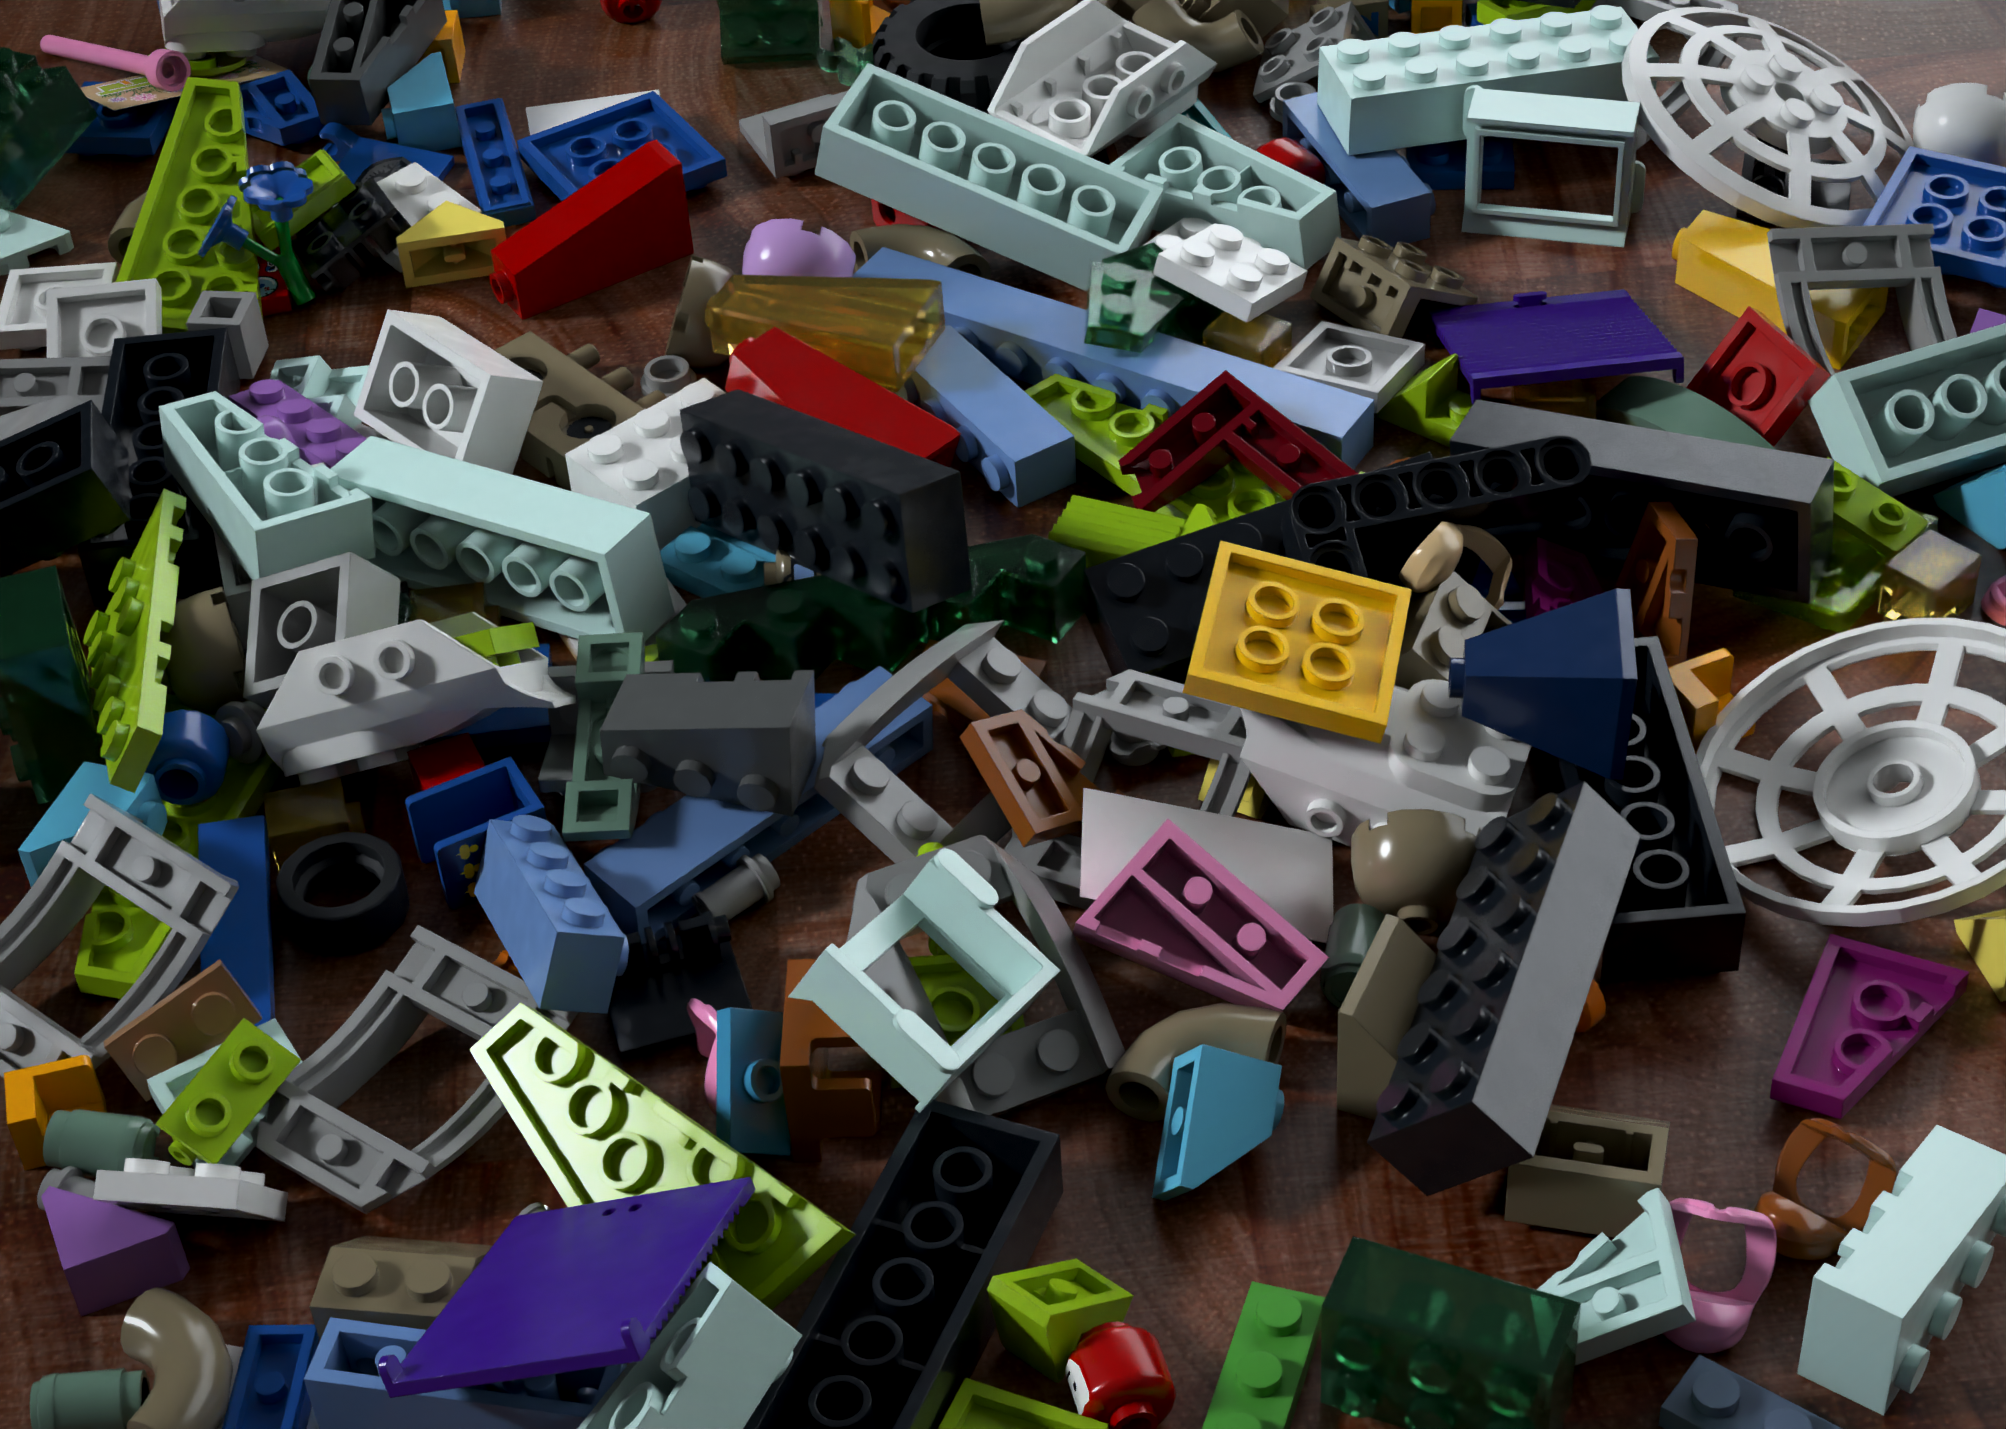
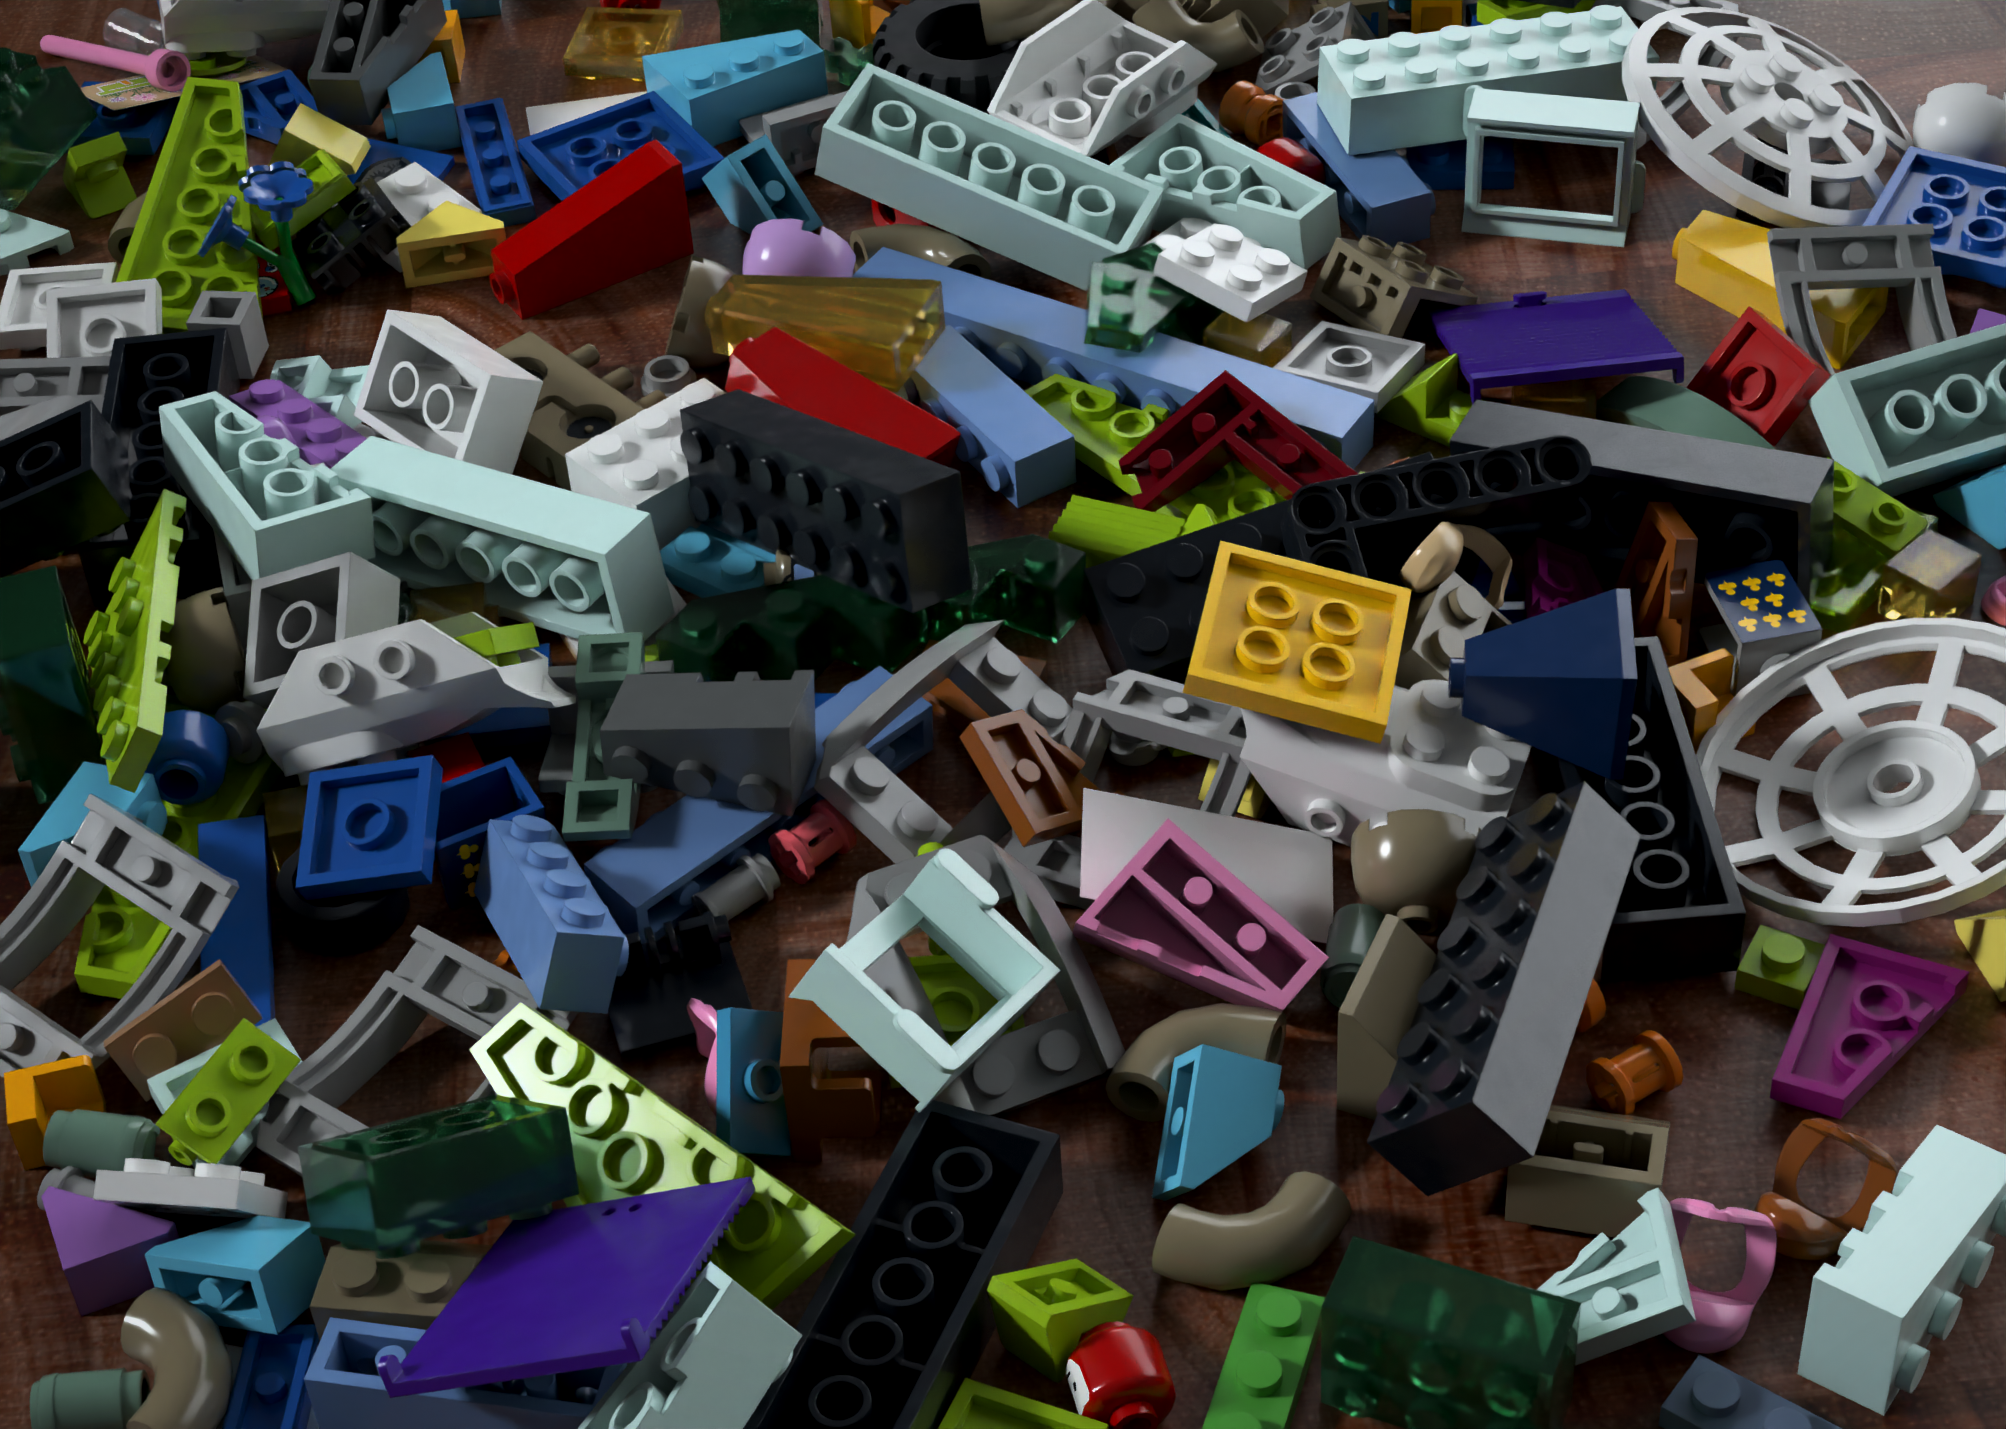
none -> lime slope [62,131,137,219]
none -> clear beam [103,8,166,55]
none -> medium azure slope [145,1215,326,1335]
none -> light yellow slope [268,103,371,175]
none -> blue plate [295,755,443,900]
none -> brick [298,1094,579,1259]
none -> clear yellow plate [563,7,684,82]
none -> medium azure wedge [642,29,828,147]
none -> medium azure slope [702,134,823,234]
none -> coral bush [768,799,856,884]
none -> dark tan cylinder [1152,1171,1352,1291]
none -> orange wheel [1219,80,1284,146]
none -> orange bush [1586,1030,1683,1115]
none -> piece [1698,560,1823,698]
none -> lime plate [1735,924,1825,1010]

